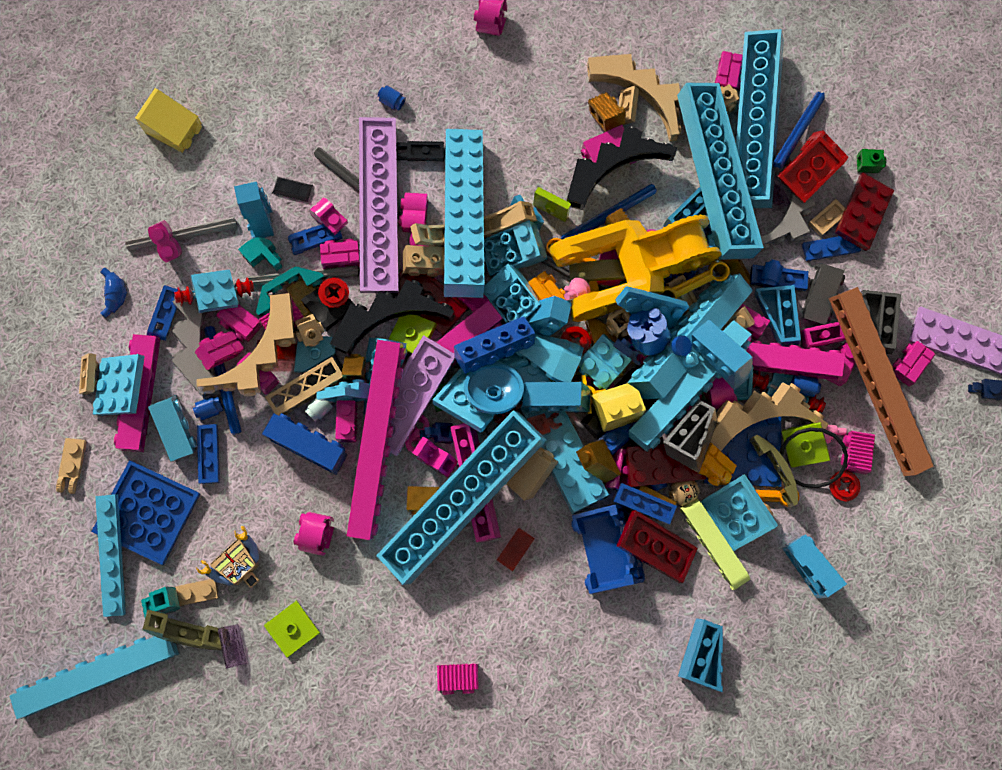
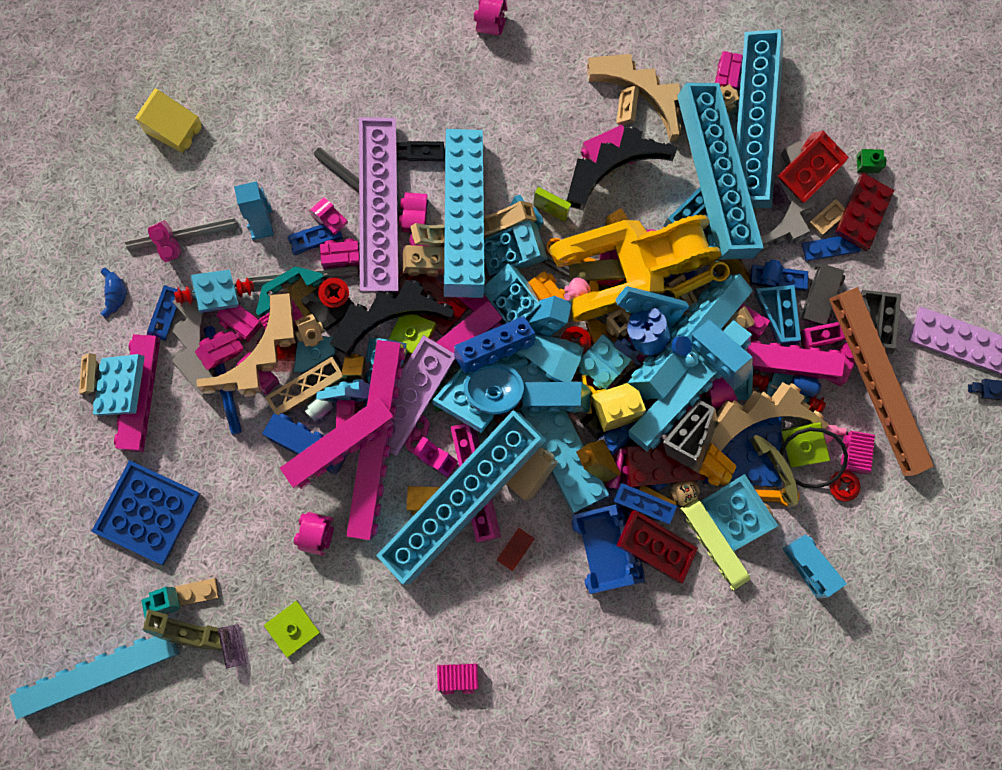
tan hinge [56,438,87,494] -> none
medium azure plate [95,494,126,617] -> none
medium azure wedge [148,395,197,461] -> none
blue brick [193,396,224,421] -> none
torso [196,526,259,588] -> none
blue plate [197,424,220,484] -> none
teal brick [238,237,282,271] -> none
black tile [272,176,313,202] -> none
blue brick [377,85,406,111] -> none
dark blue plate [419,422,454,444] -> none
clear red plate [526,413,563,436] -> none
blue axle [561,184,657,240] -> none
pearl gold brick [588,92,626,132] -> none
dark azure wedge [678,618,723,692] -> none
blue axle [773,92,825,169] -> none
dark pink brick [892,341,936,387] -> none
none -> dark pink brick [280,397,395,489]

